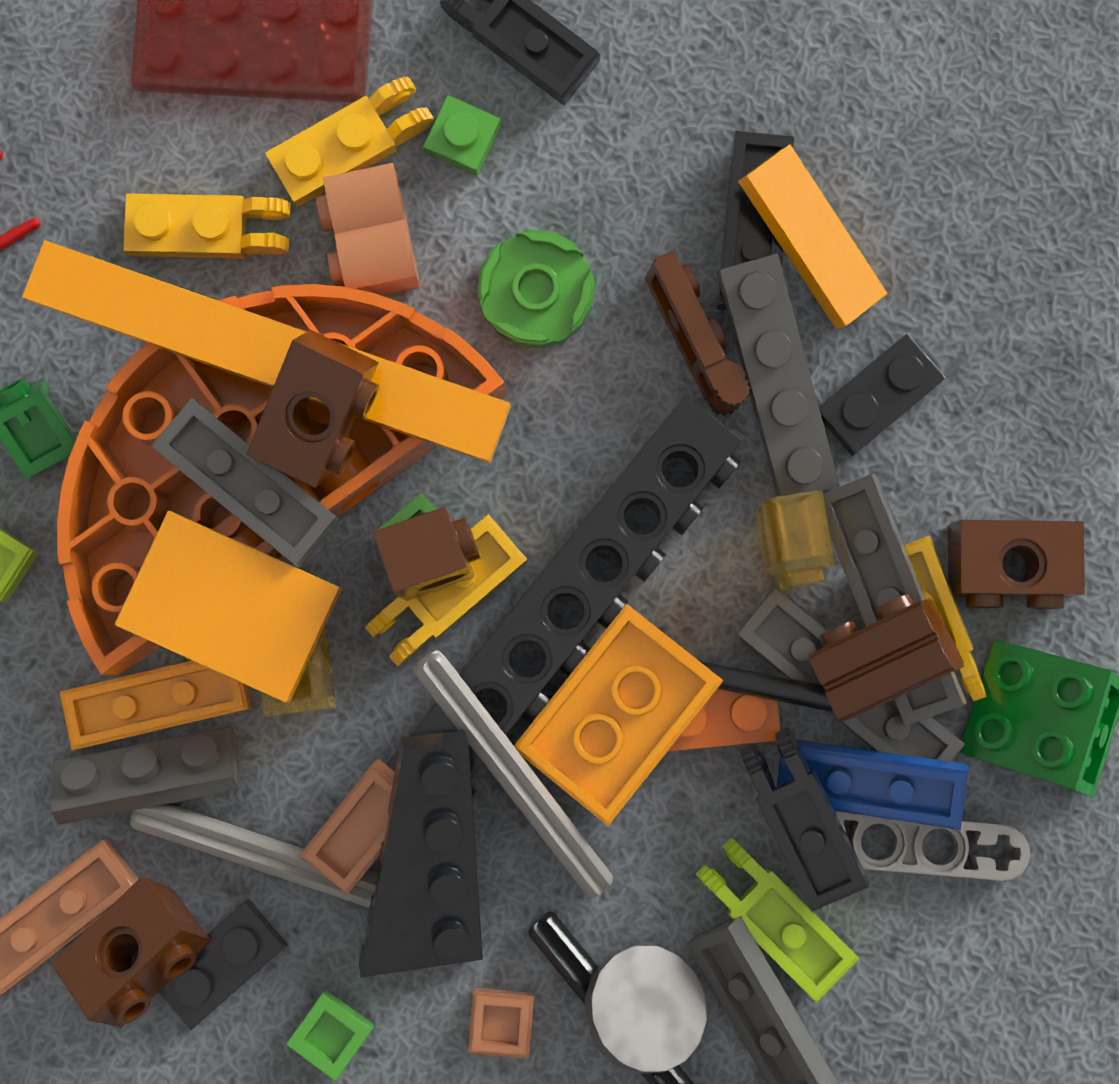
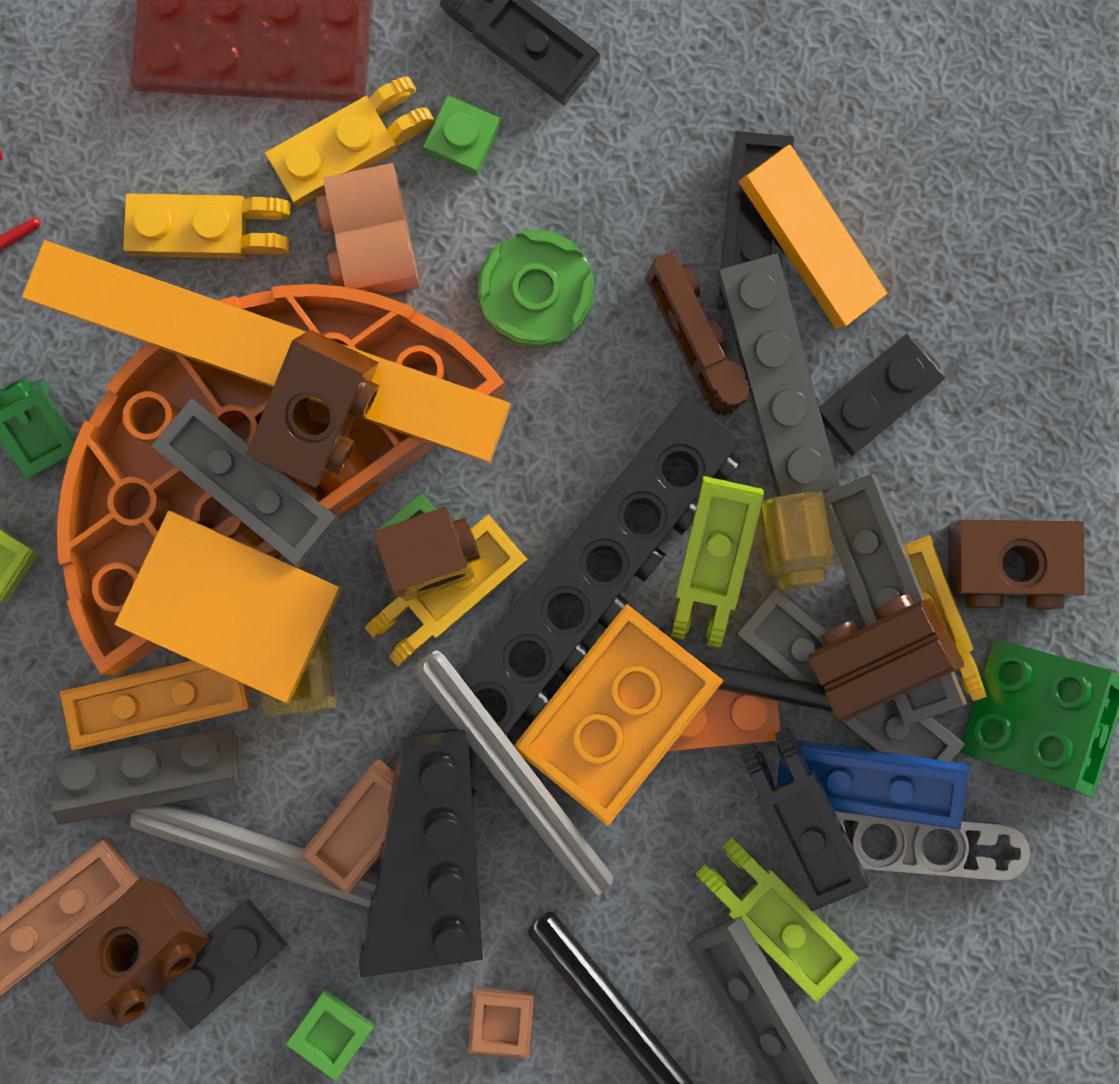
tile [584,946,707,1074] -> none
none -> lime hinge [670,476,764,649]

